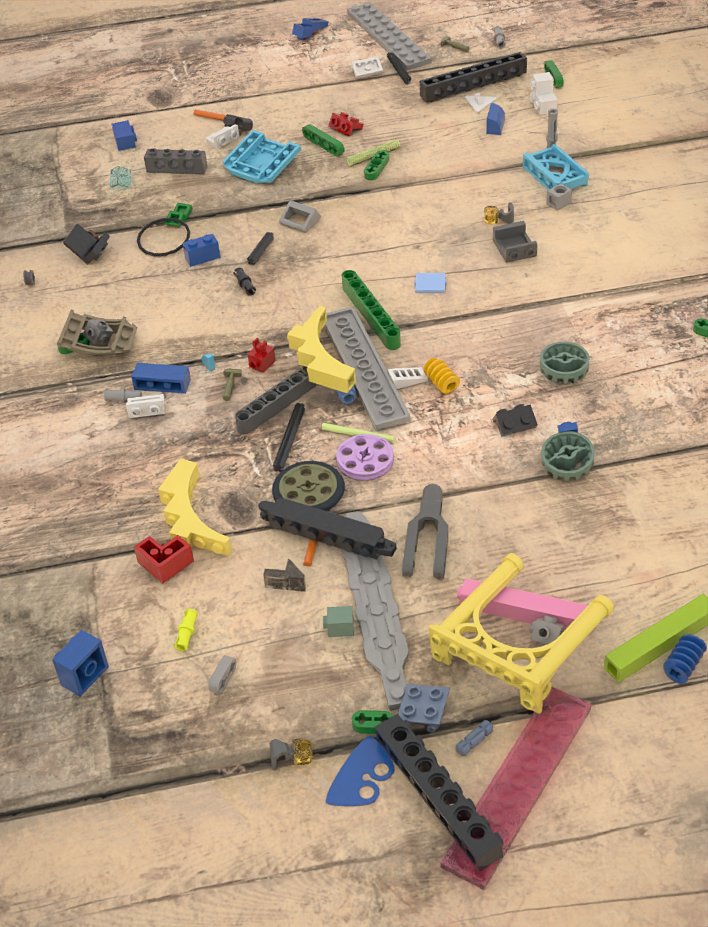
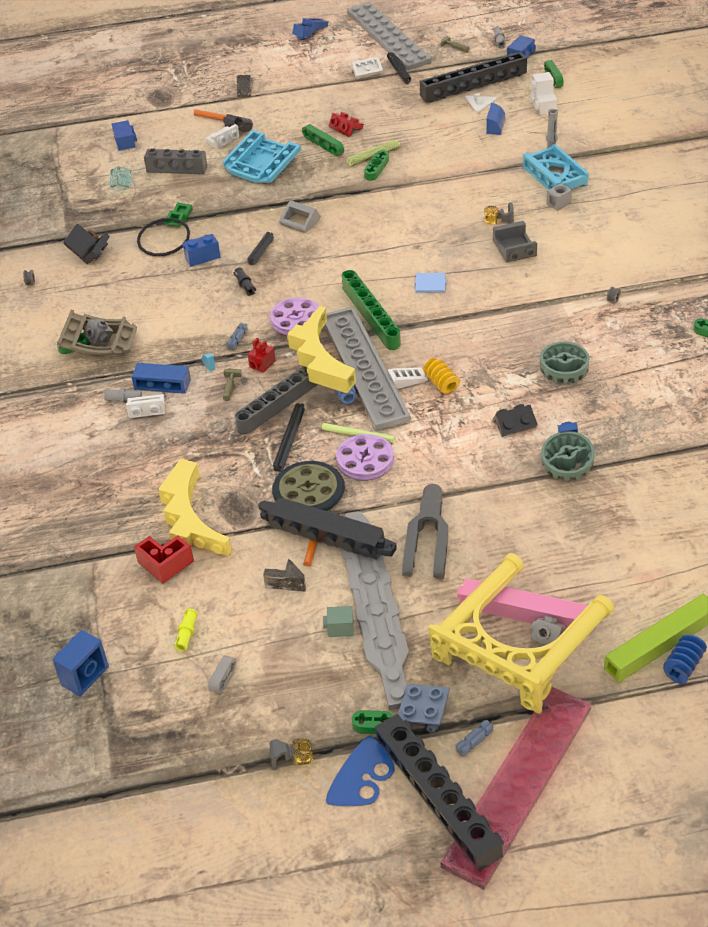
none -> sand blue axle [226,323,248,350]
none -> clear smoke slope [237,75,253,97]
none -> lavender wedge [270,297,319,335]
none -> blue brick [507,35,536,58]
none -> dark grey bush [607,287,621,304]

